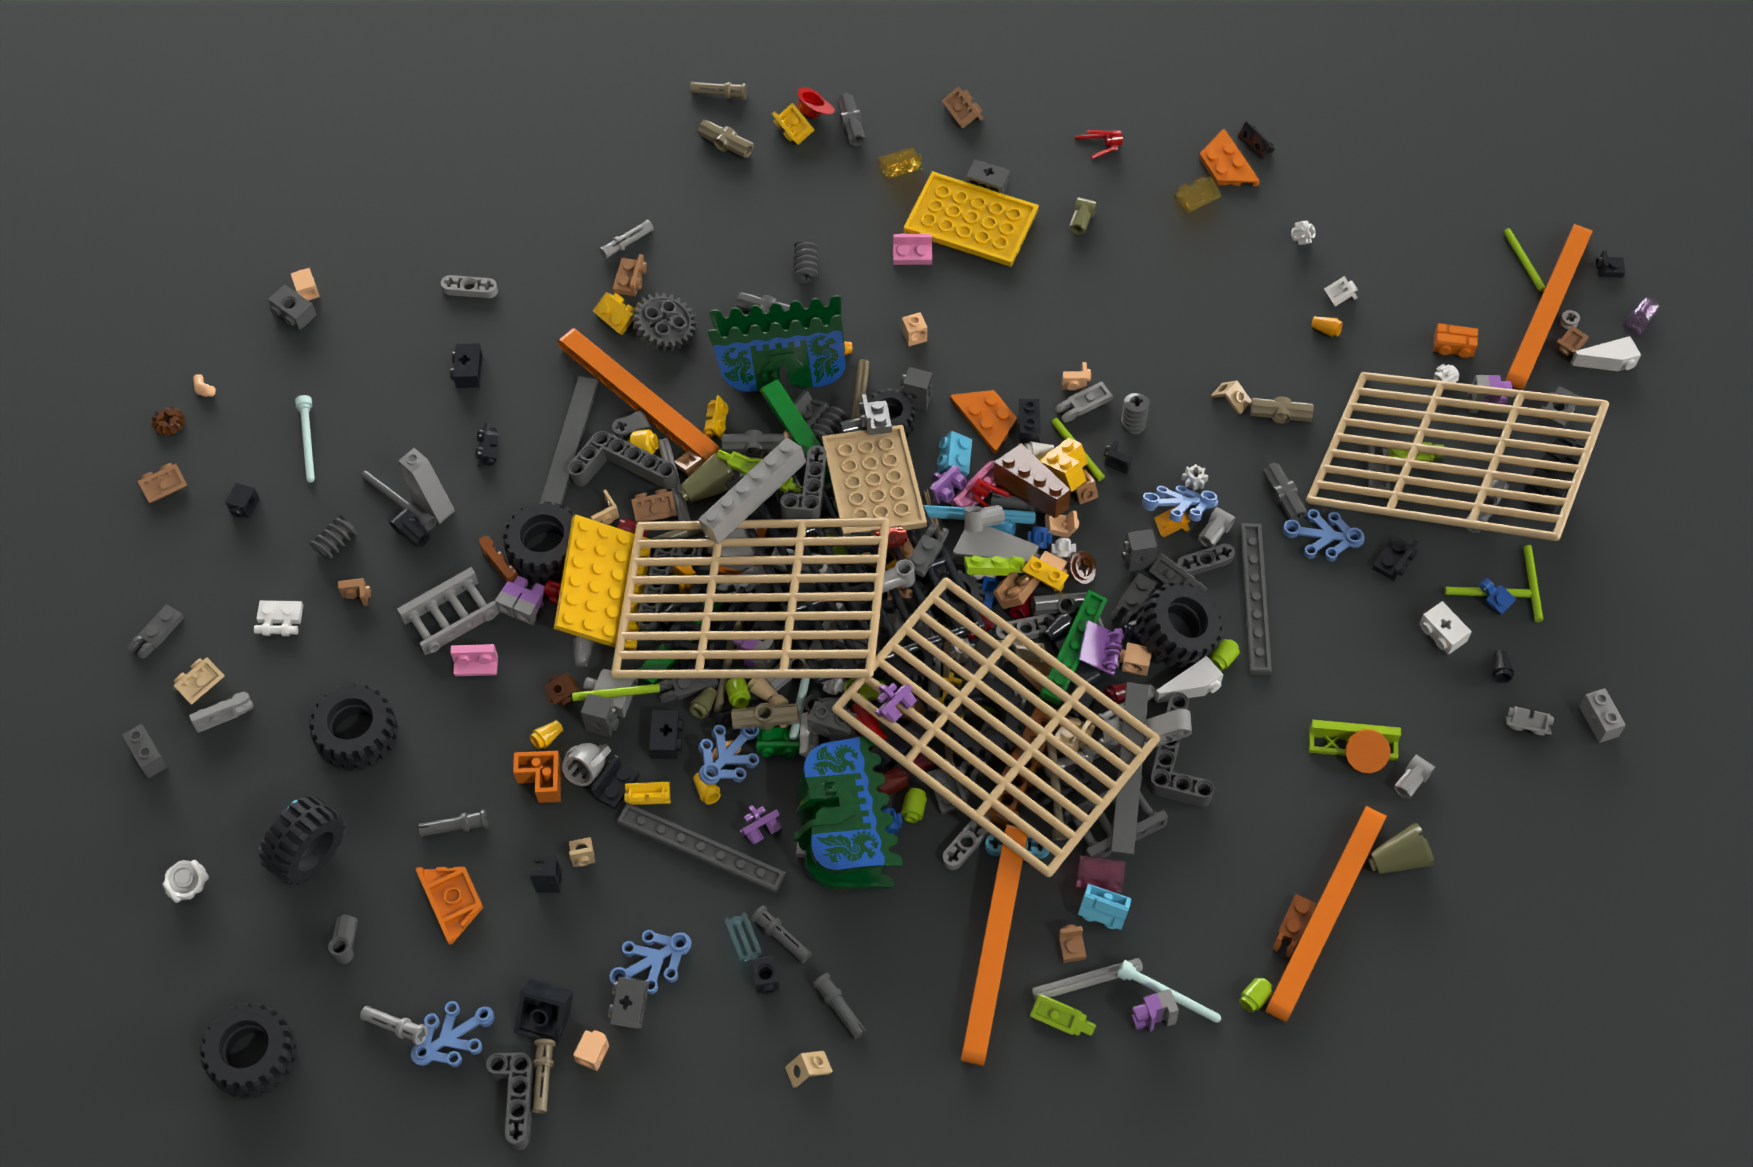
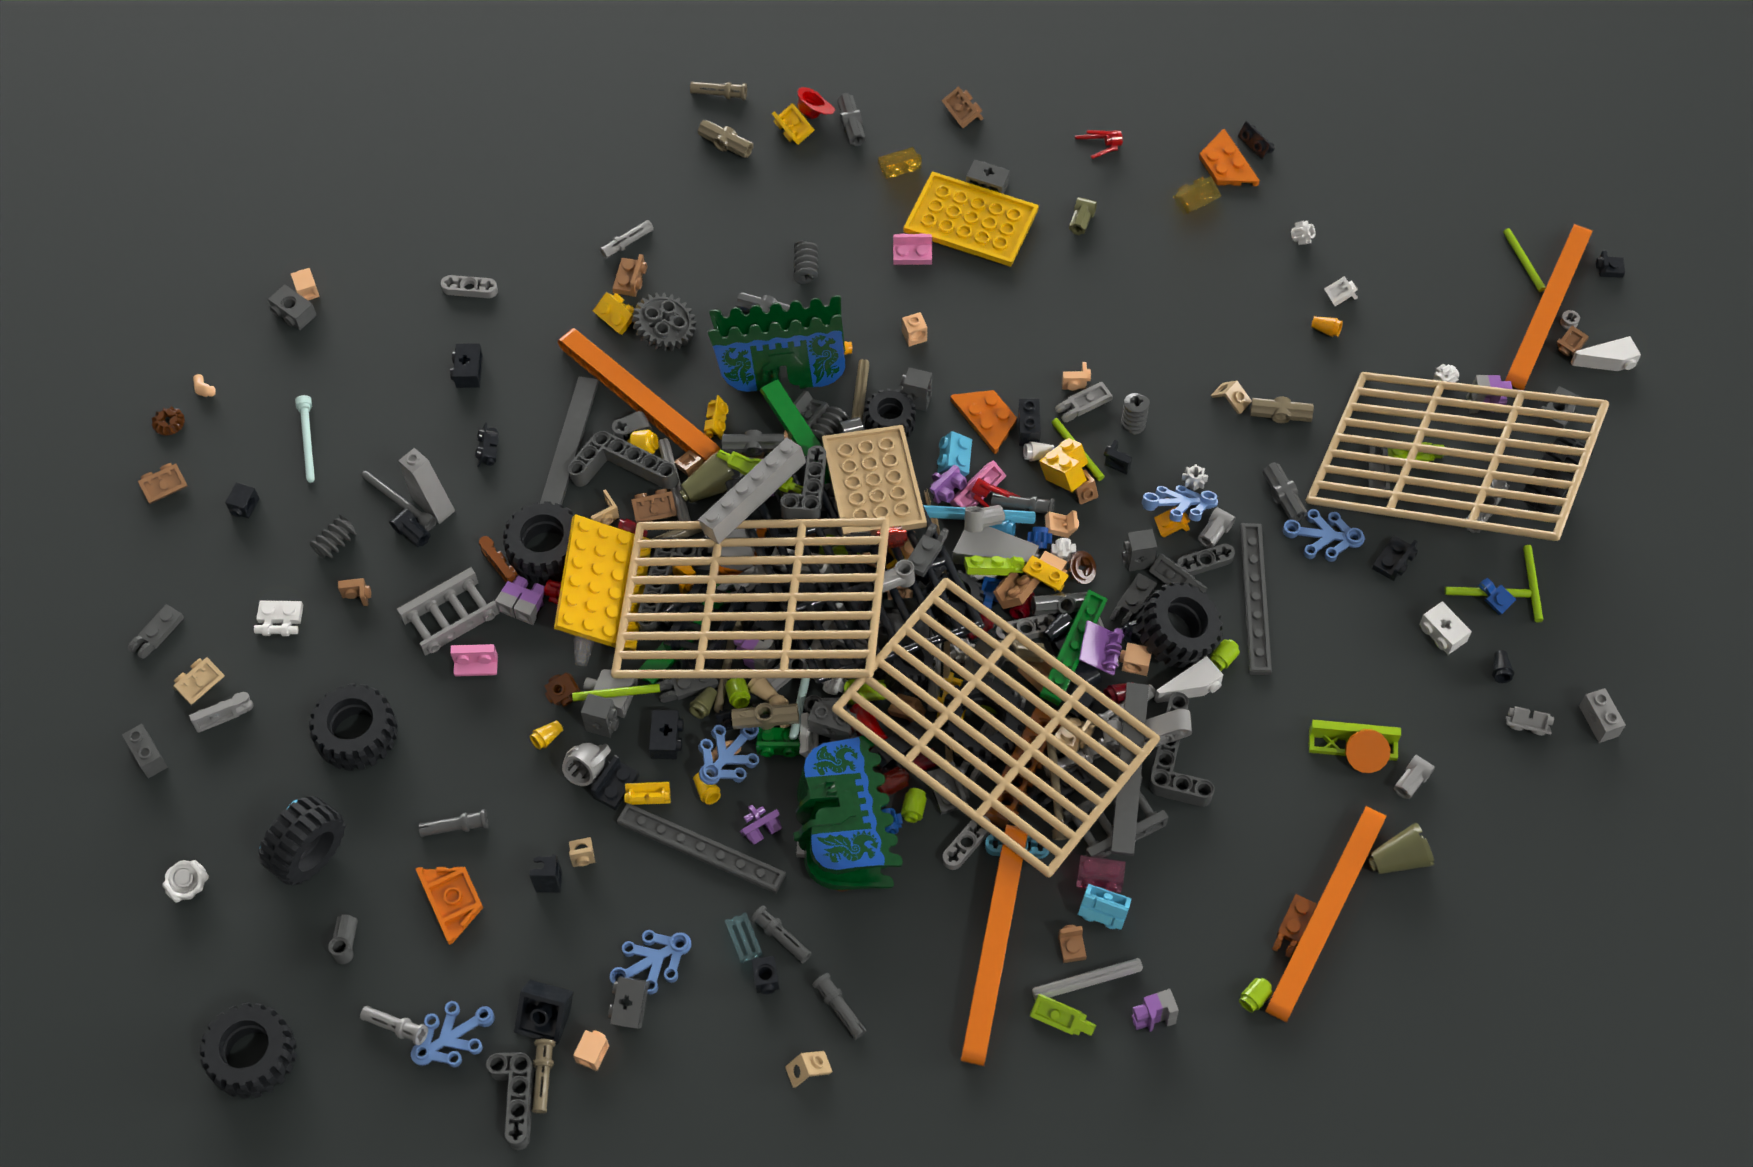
orange brick [513,751,562,803] -> none
bracket [858,394,892,435] -> none
medium lavender hips [875,683,917,723] -> none
reddish brown wedge [993,443,1070,518] -> none
light aqua piece [1117,960,1221,1023] -> none
orange brick [1433,323,1478,358] -> none
clear purple piece [1623,298,1659,336] -> none

